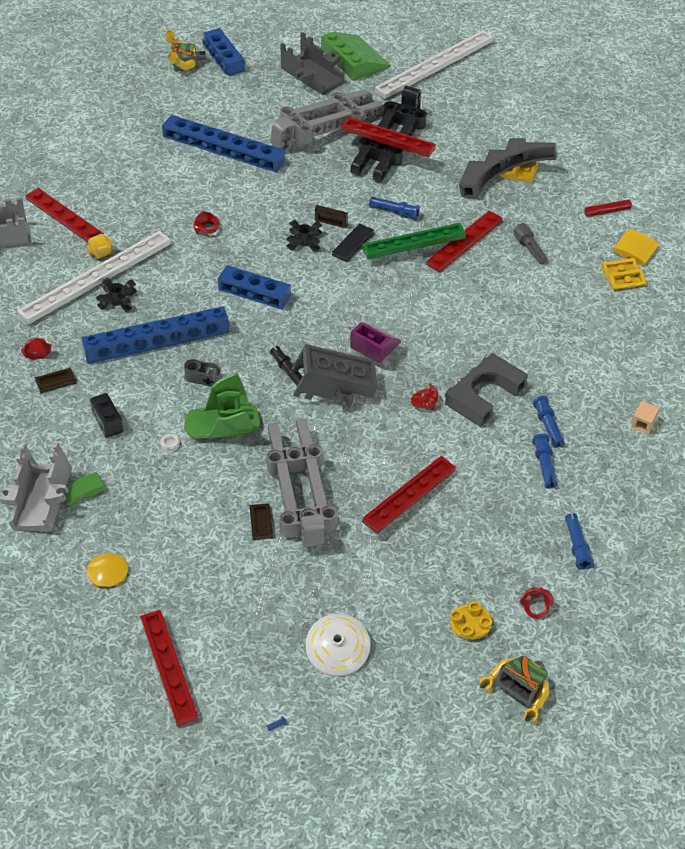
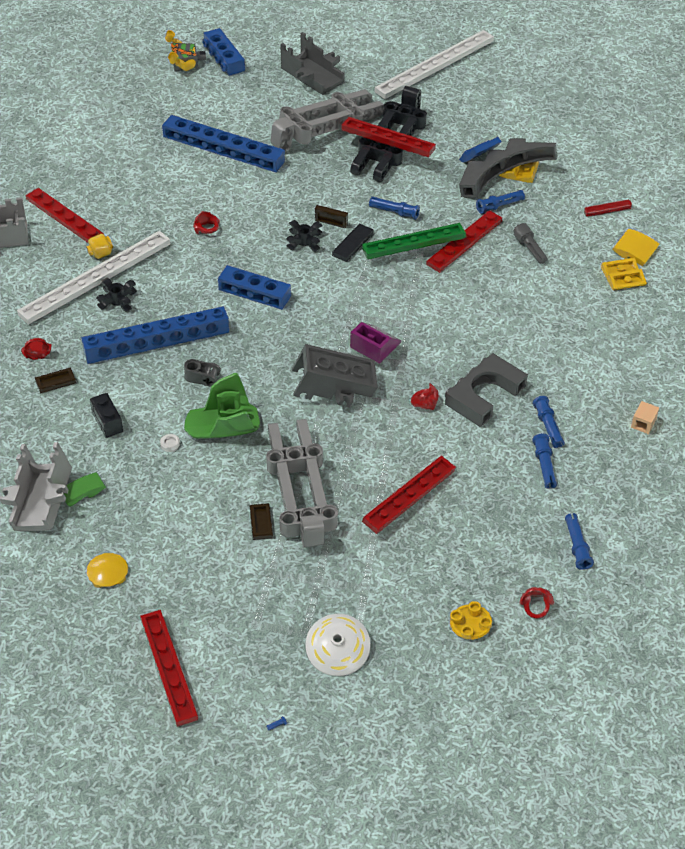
black pin [270,346,303,386] -> none
bright green slope [321,32,391,81] -> none
torso [480,656,549,724] -> none
none -> blue slope [459,137,502,162]
none -> blue pin [476,190,525,214]

